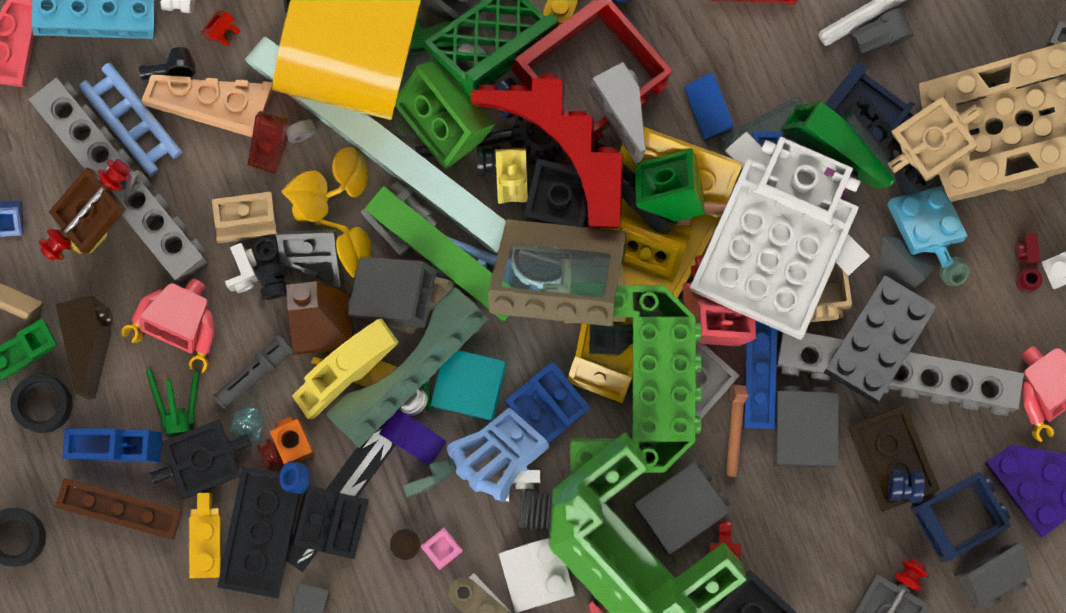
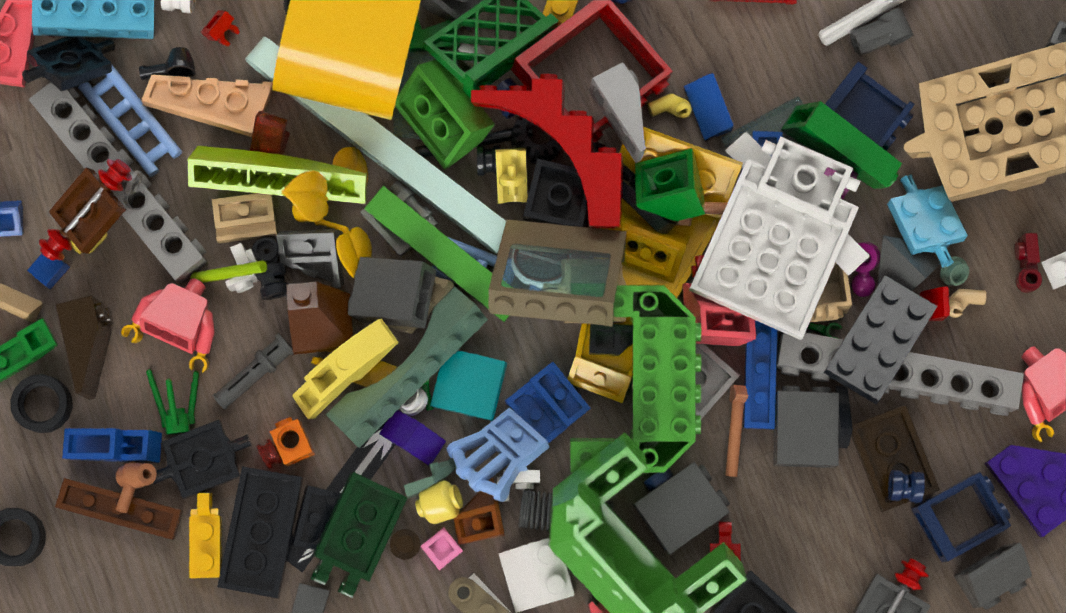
clear light blue plate [230,408,264,440] -> none
blue tile [280,461,310,494] -> none
light grey tile [285,119,316,143] -> none
black beam [843,96,931,195] -> none
tan plate [887,96,982,182] -> none
none -> black plate [22,36,115,92]
none -> blue slope [27,254,70,290]
none -> nougat piece [115,461,157,513]
none -> lime slope [188,146,367,204]
none -> lime bar [191,260,267,283]
none -> dark green tile [310,472,407,598]
none -> light yellow head [415,480,463,524]
none -> dark orange slope [454,477,505,545]
none -> dark blue tile [643,468,674,492]
none -> light yellow arm [647,94,692,118]
none -> green hand [807,322,842,339]
none -> black tile [835,386,853,448]
none -> magenta plate [851,242,880,297]
none -> red slope [920,286,950,321]
none -> tan arm [949,289,986,318]

